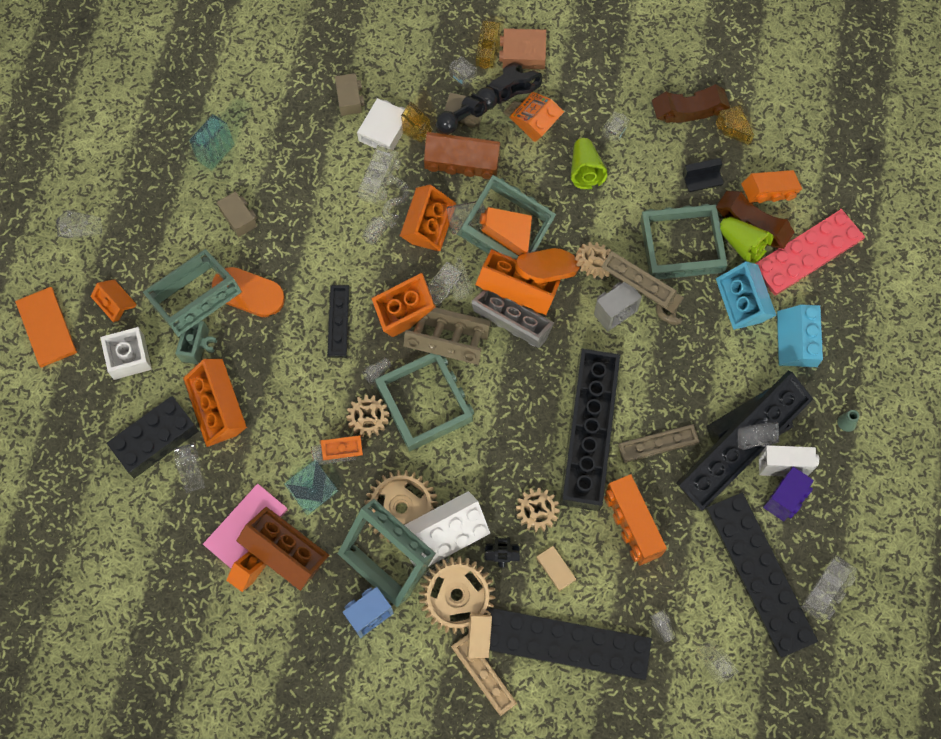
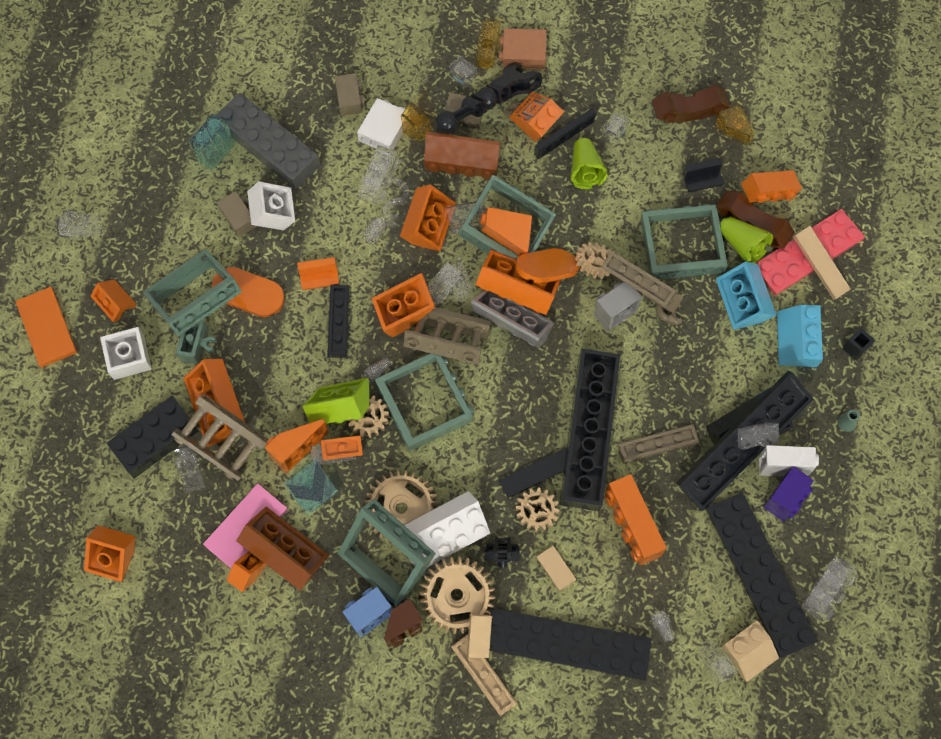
none -> orange slope [84,525,136,582]
none -> dark tan fence [172,393,268,481]
none -> dark grey brick [214,93,321,190]
none -> white brick [247,181,295,230]
none -> orange slope [265,419,329,474]
none -> orange panel [297,257,339,290]
none -> lime slope [302,378,369,425]
none -> reddish brown slope [384,599,425,648]
none -> black tile [499,448,567,498]
none -> black tile [534,108,596,159]
none -> tan slope [720,621,779,683]
none -> tan tile [793,226,850,300]
none -> black brick [842,328,876,361]

